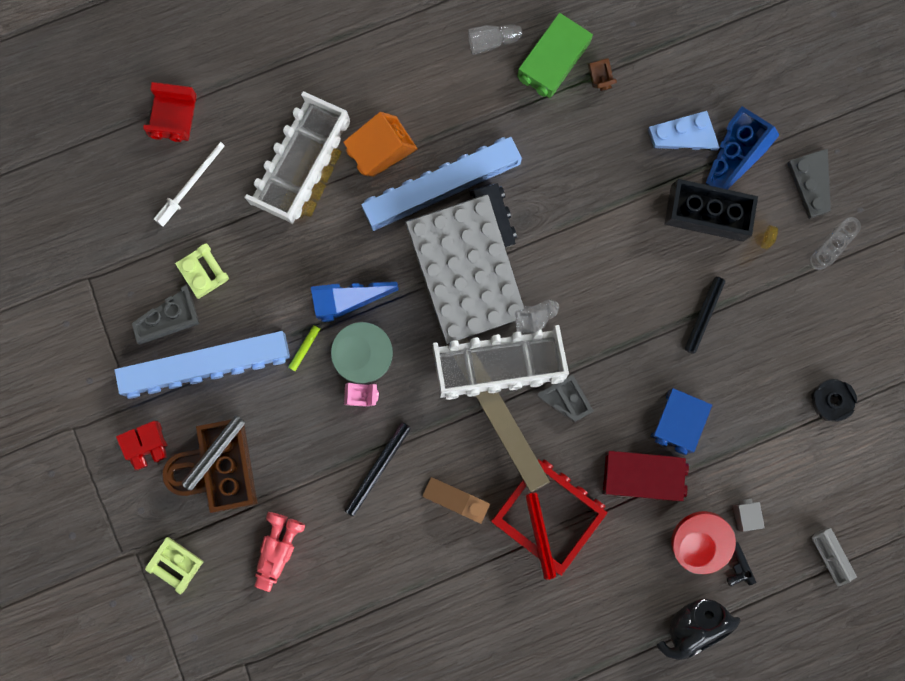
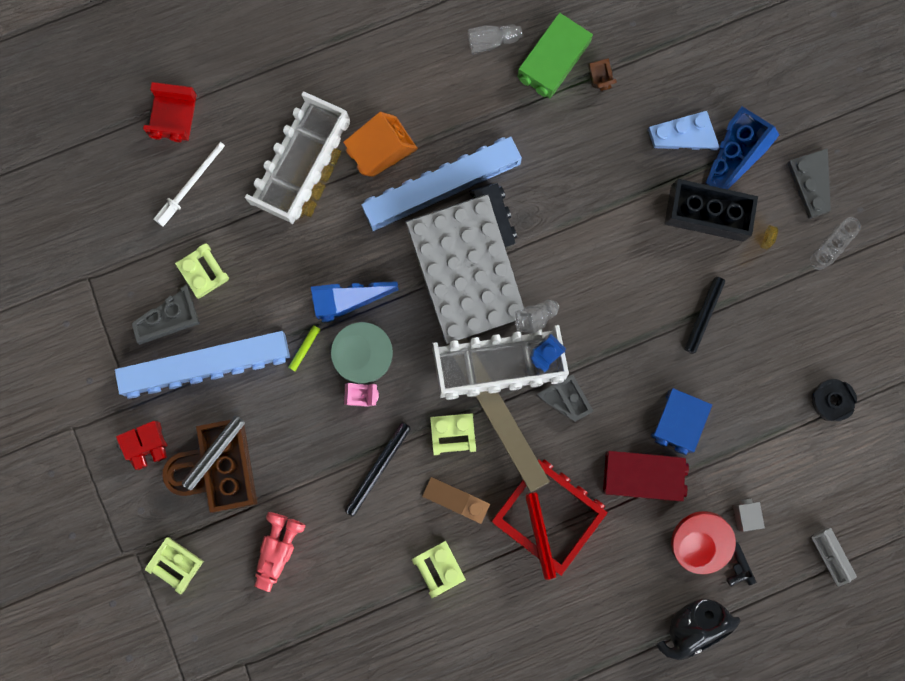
none -> yellowish green plate [411,541,466,599]
none -> yellowish green plate [430,413,476,455]
none -> blue bracket [530,334,566,372]

